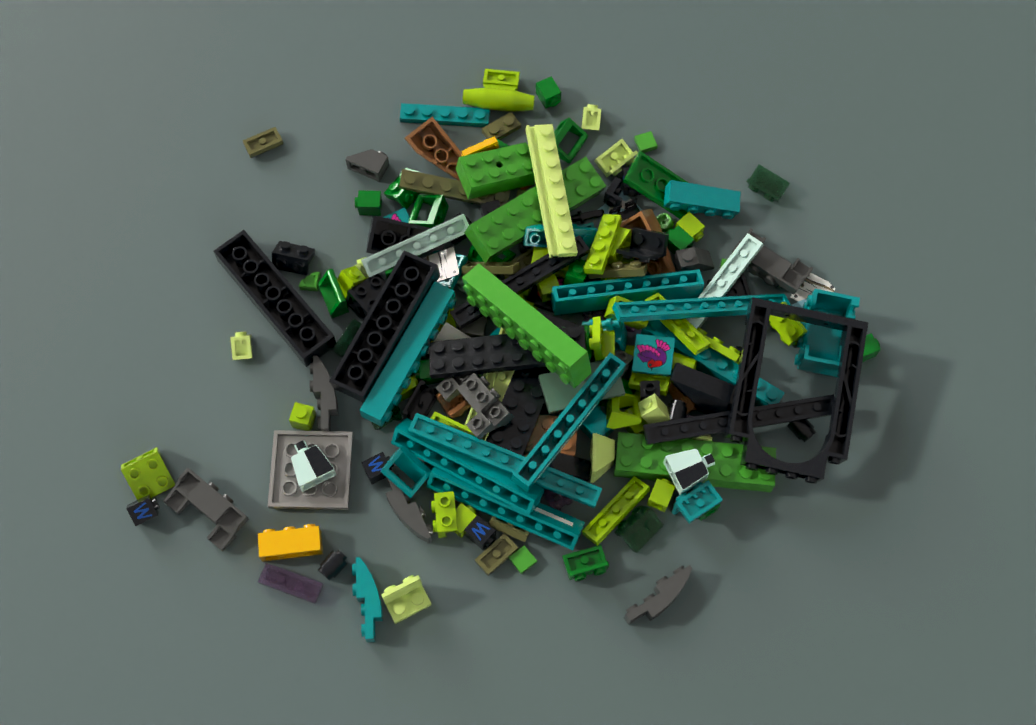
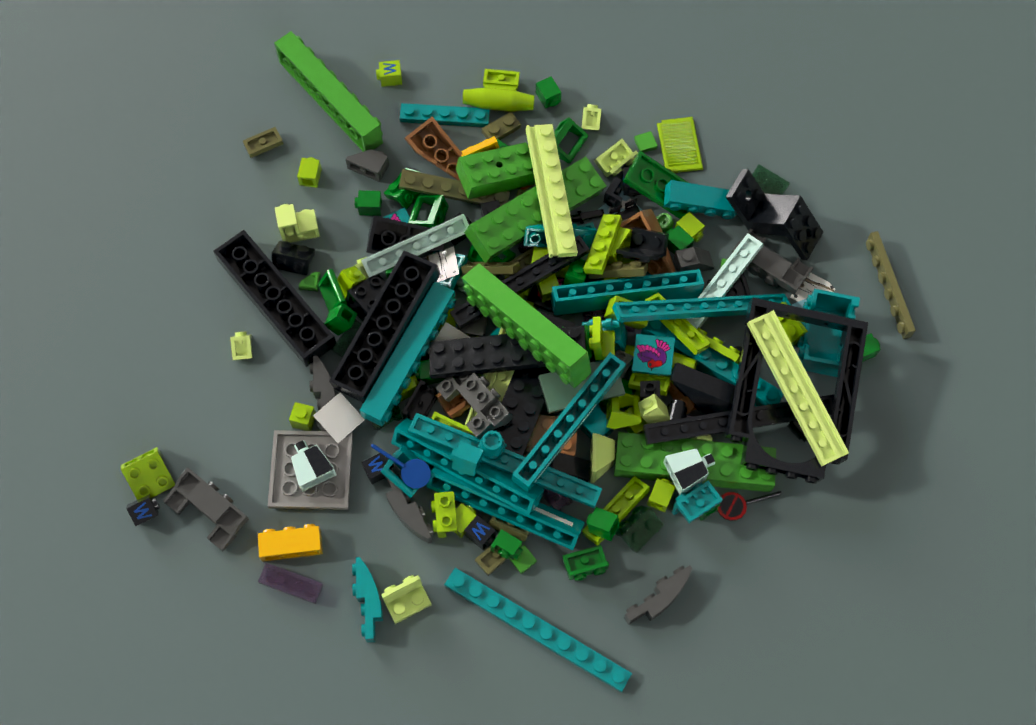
black brick [318,550,348,581] -> none
none -> bright green brick [274,31,383,152]
none -> yellowish green brick [275,204,320,243]
none -> lime brick [297,157,322,188]
none -> white sticker [313,392,365,443]
none -> green brick [324,303,357,336]
none -> blue piece [371,444,431,489]
none -> lime brick [376,60,402,87]
none -> teal plate [444,568,632,692]
none -> teal brick [450,442,484,477]
none -> teal piece [477,430,507,460]
none -> green brick [491,529,523,560]
none -> green brick [586,507,620,541]
none -> lime window [657,117,703,173]
none -> piece [718,491,782,521]
none -> black bracket [726,169,823,260]
none -> yellowish green plate [747,310,849,467]
none -> olive plate [866,231,916,339]

